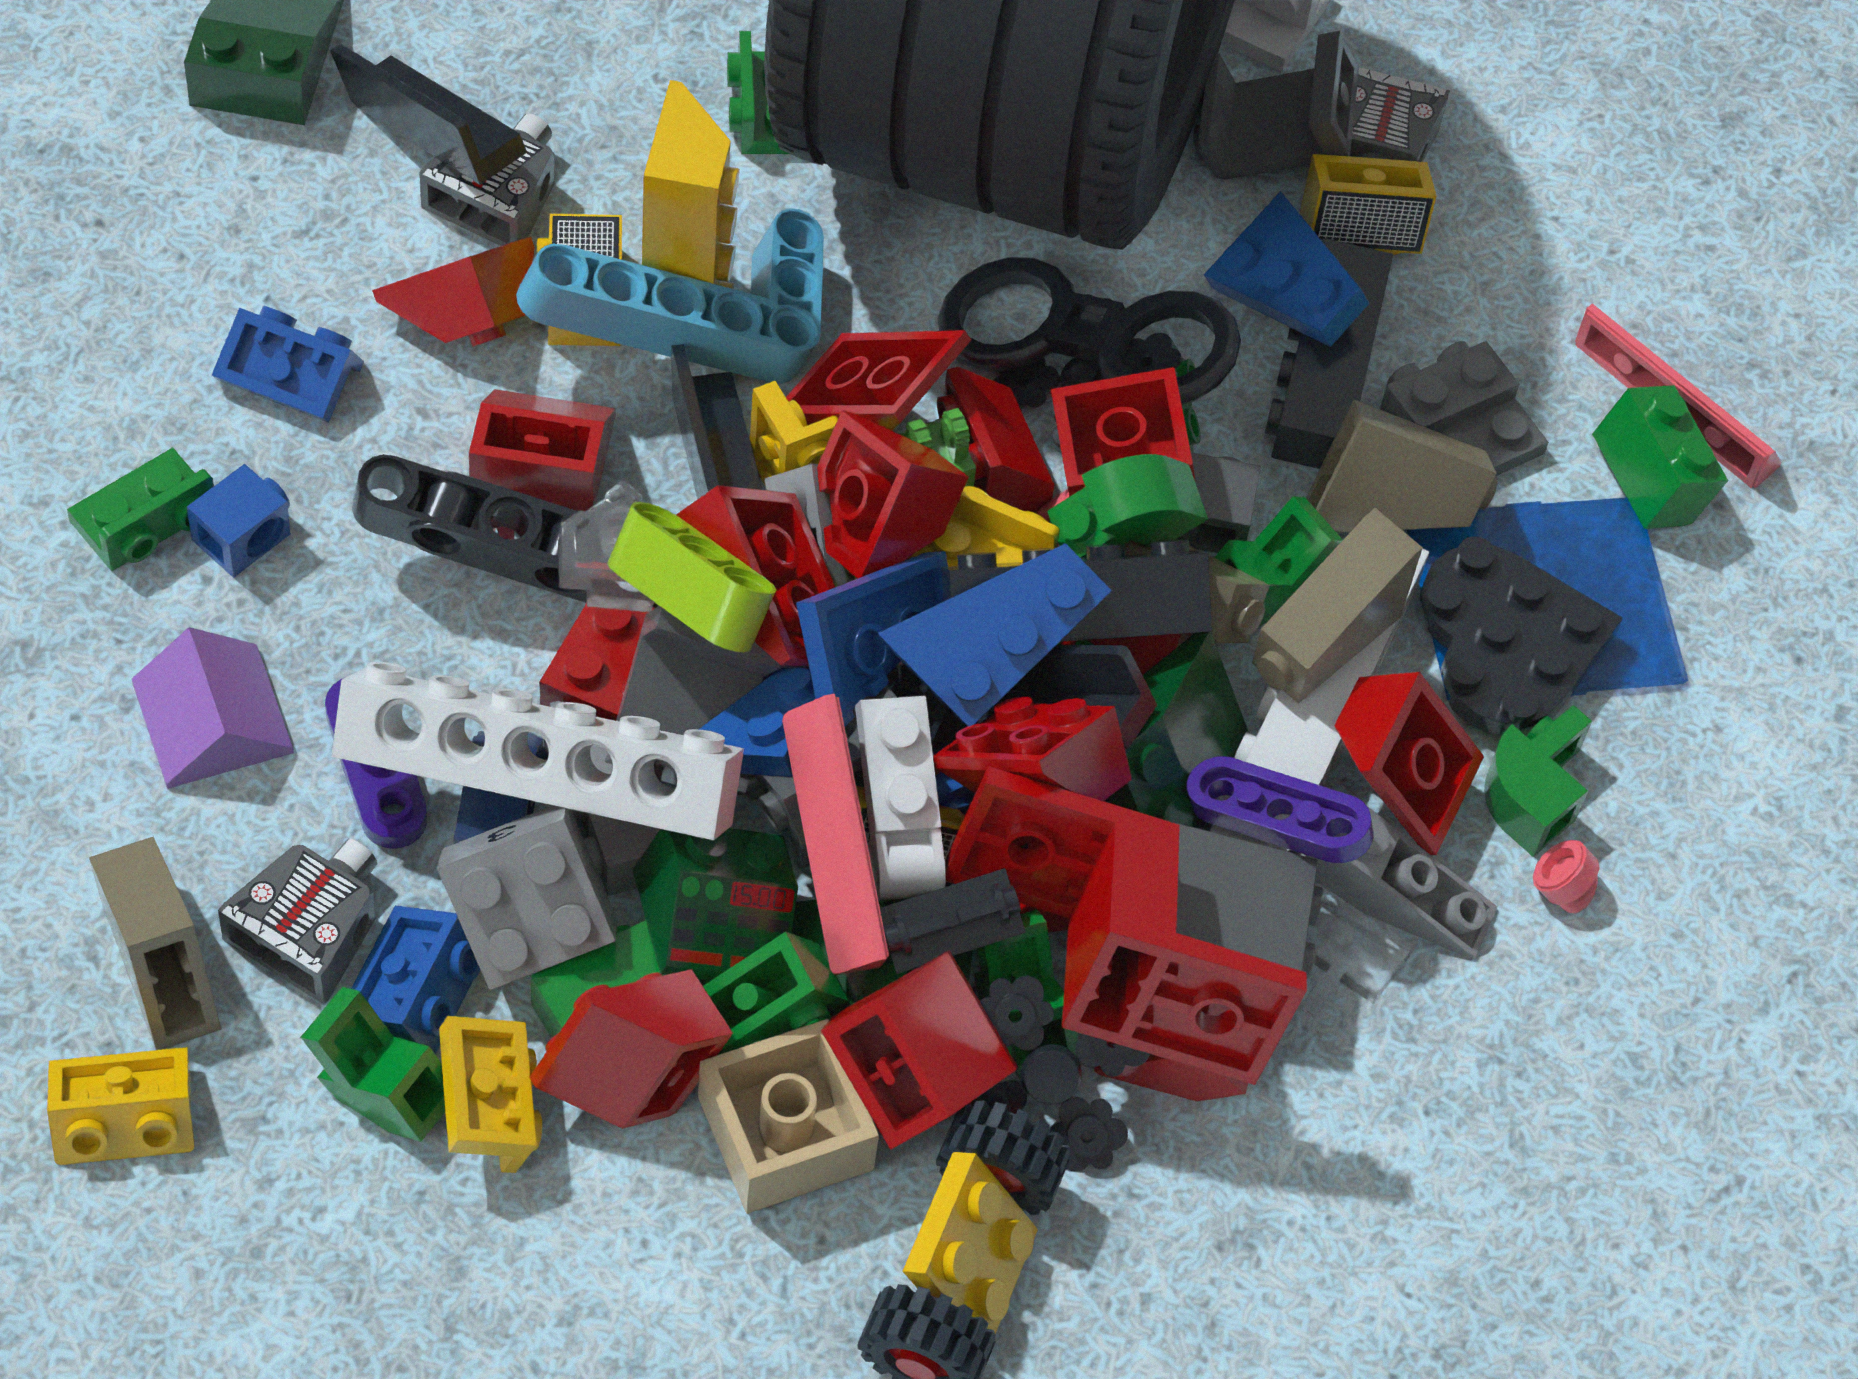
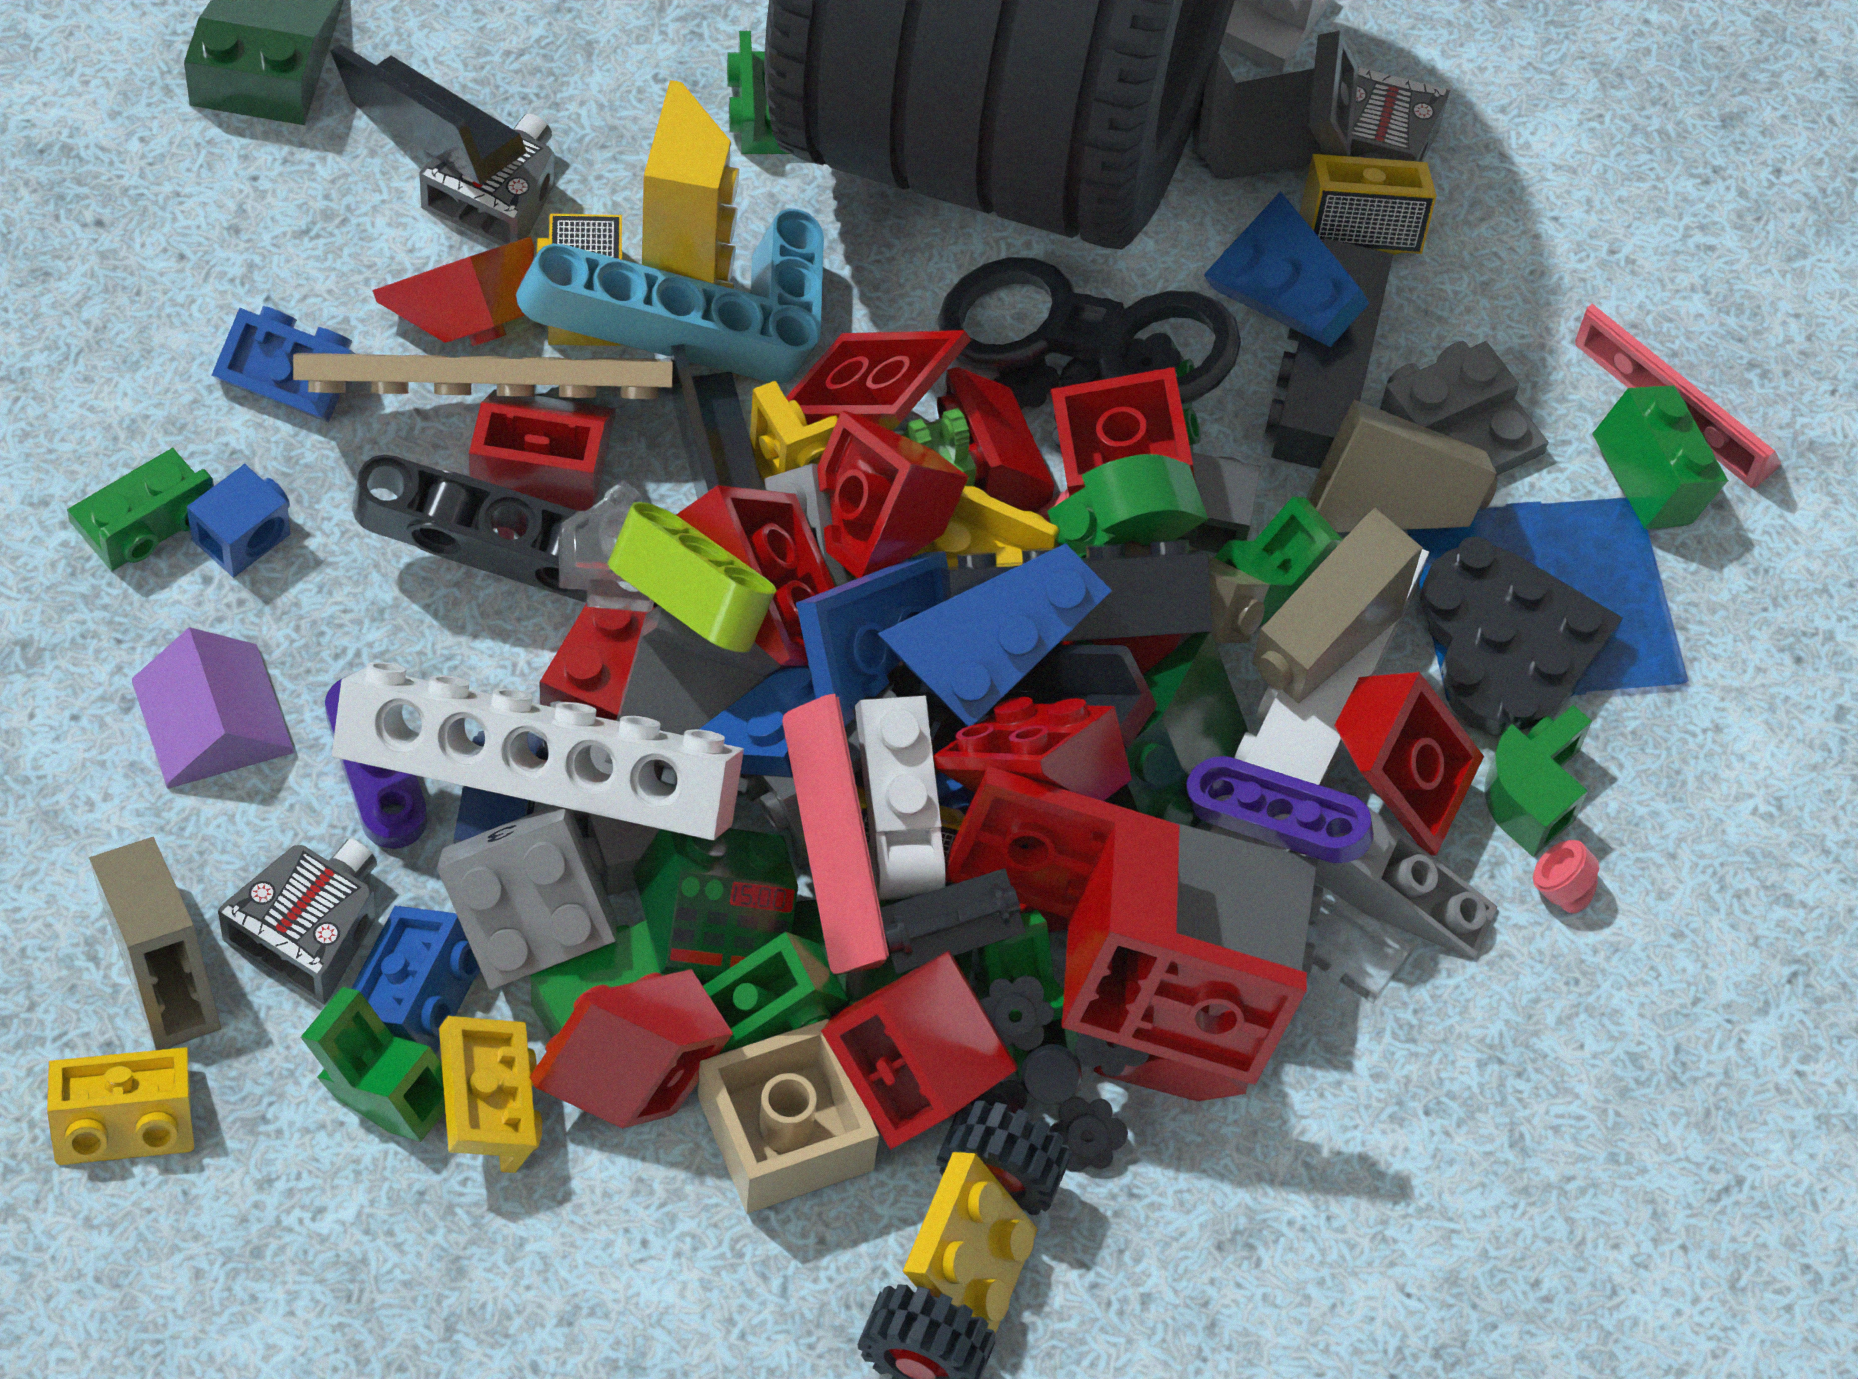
none -> tan wing [293,353,672,399]

